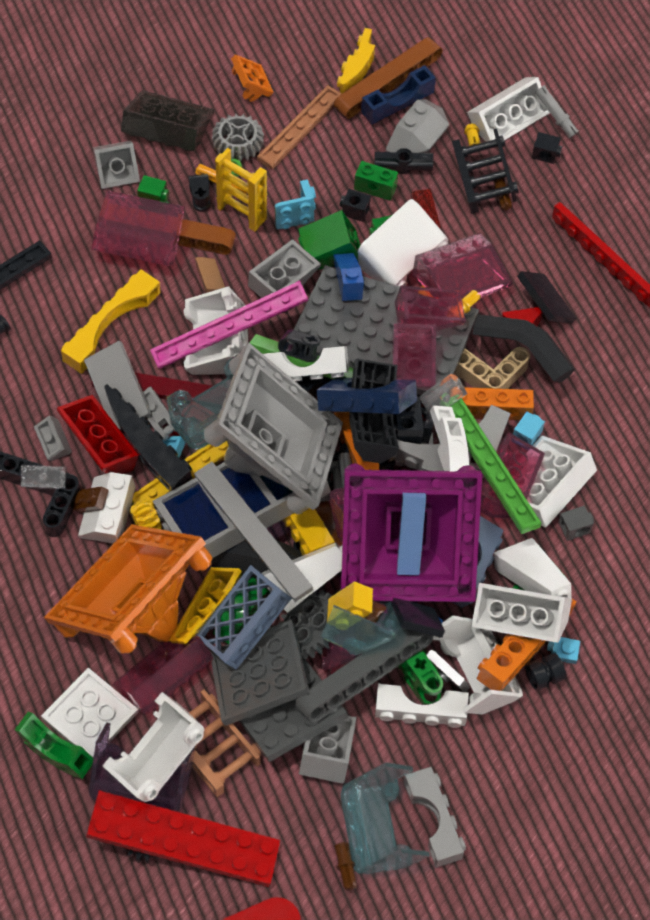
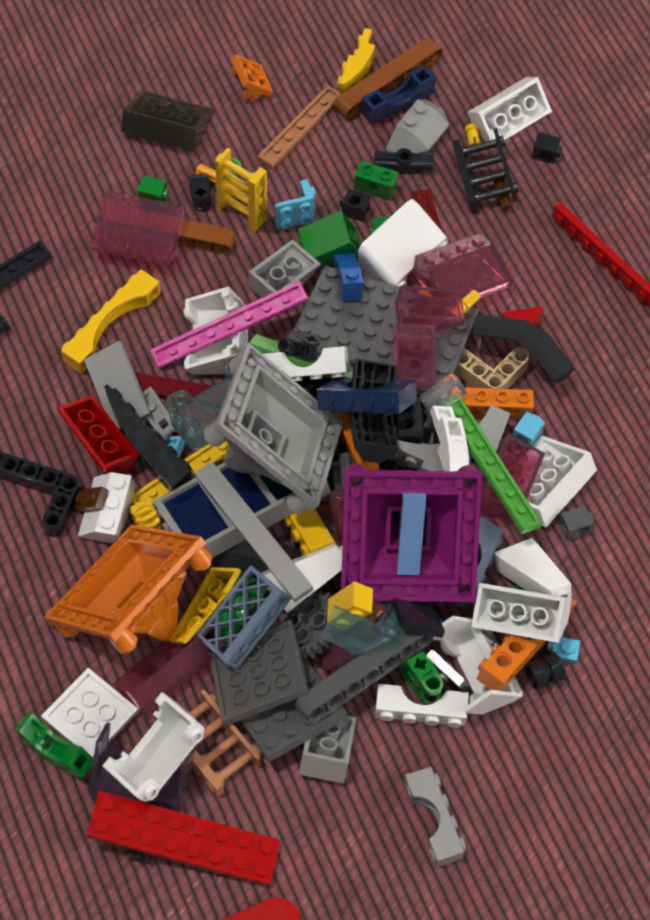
clear slope [21,465,67,488] -> none
light grey slope [34,415,72,461] -> none
light grey slope [92,141,140,189] -> none
medium nougat slope [195,257,225,293] -> none
light grey gear [212,114,264,161] -> none
reddish brown axle [334,842,357,891] -> none
clear light blue windscreen [341,762,430,874] -> none
black tile [517,271,577,323] -> none
light grey pin [535,85,579,139] -> none

